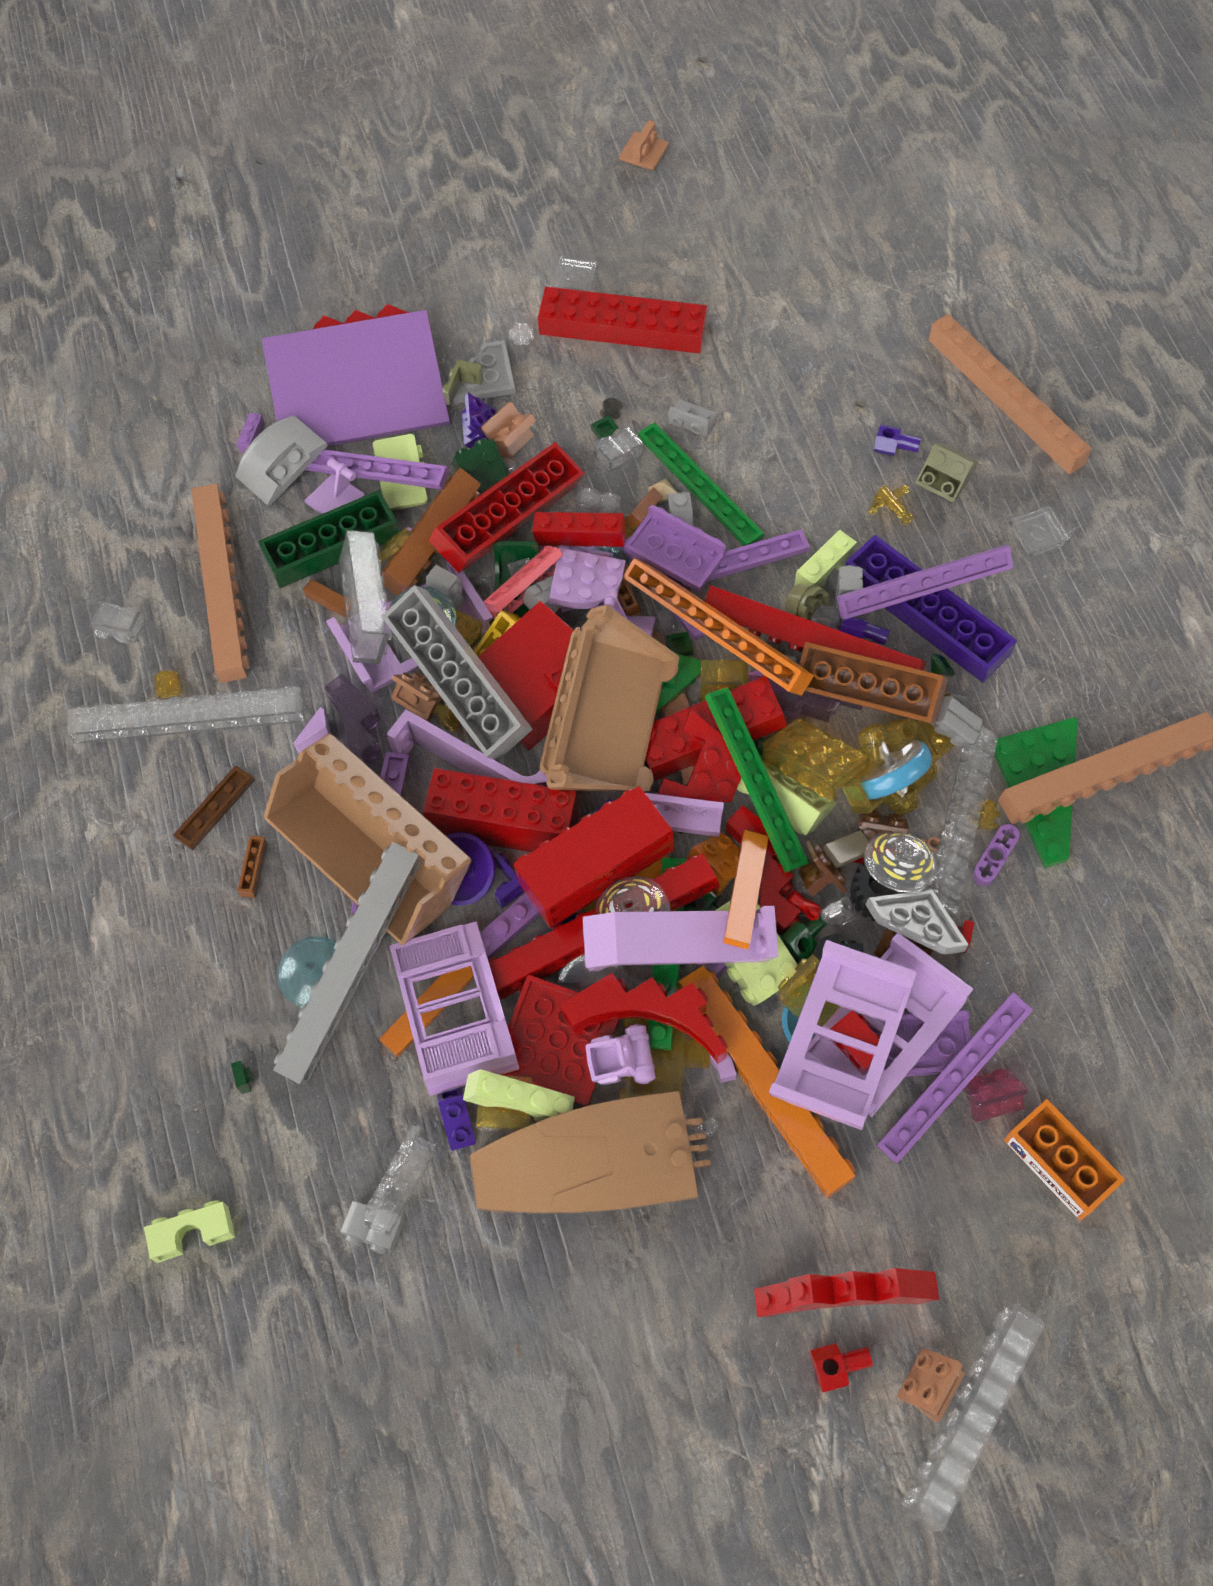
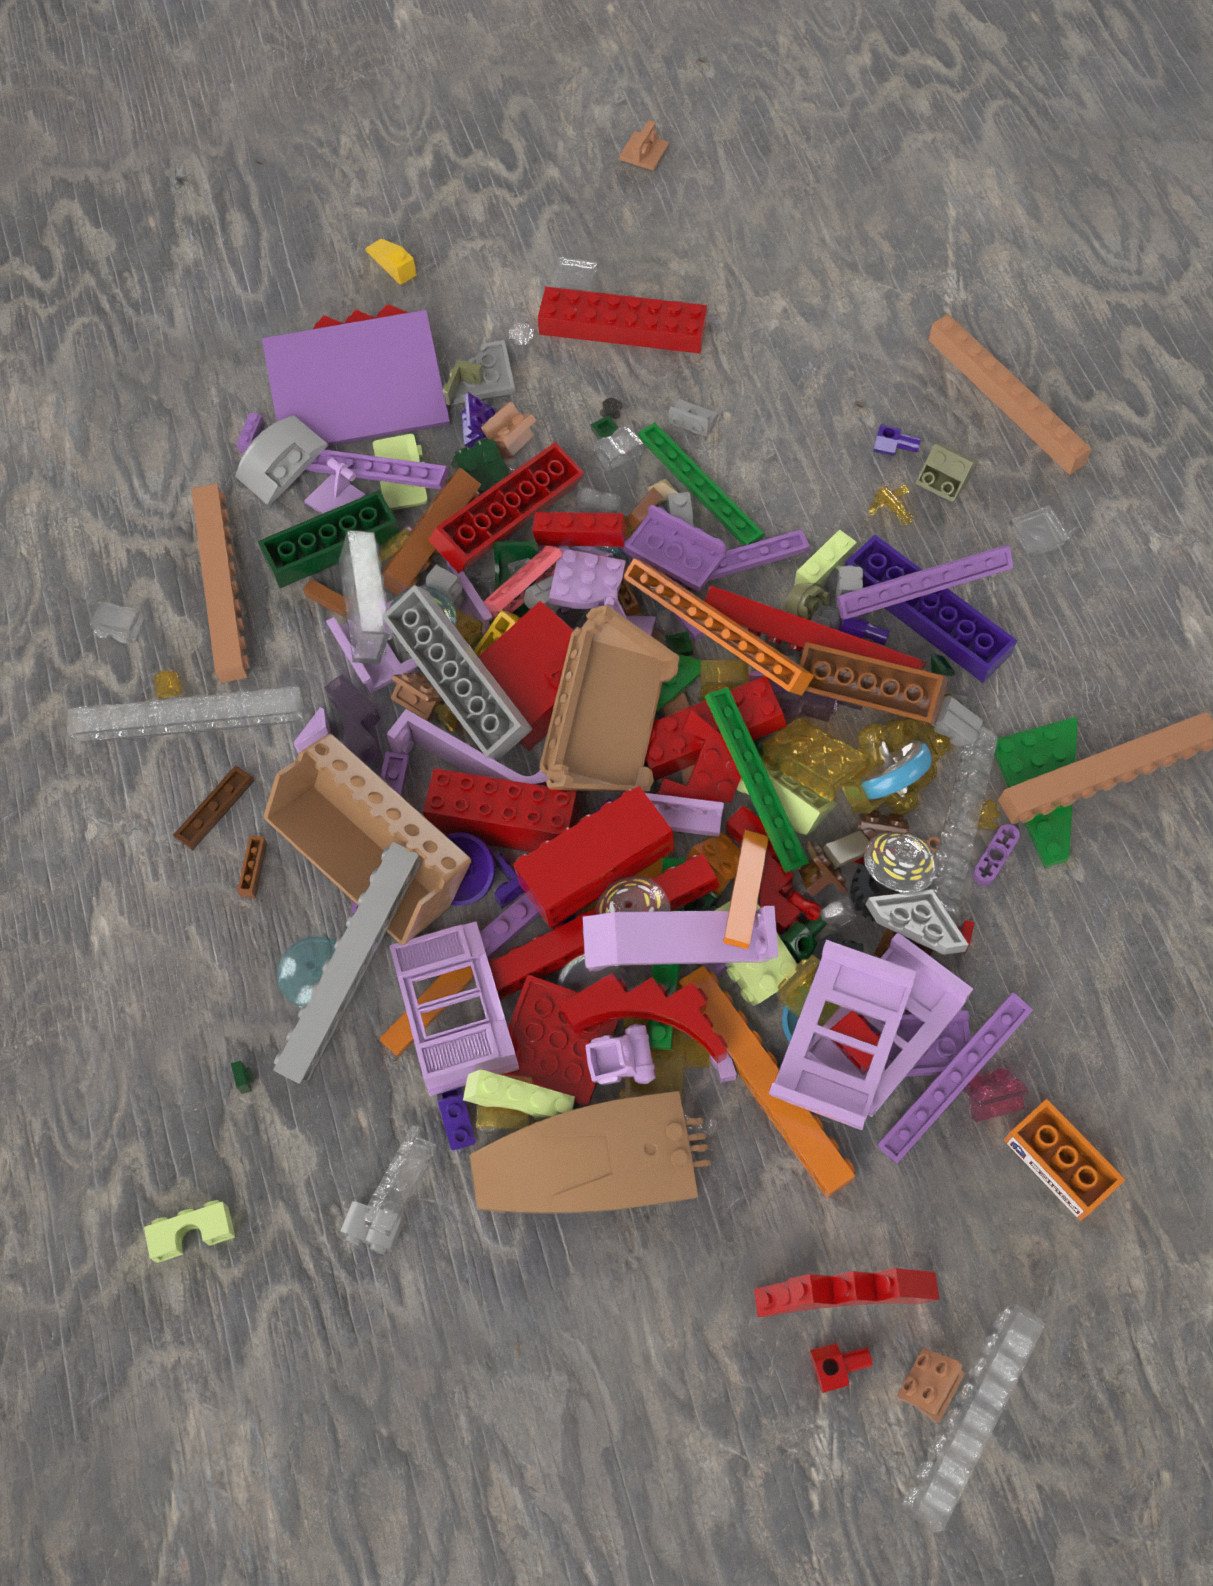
none -> yellow slope [365,238,417,286]

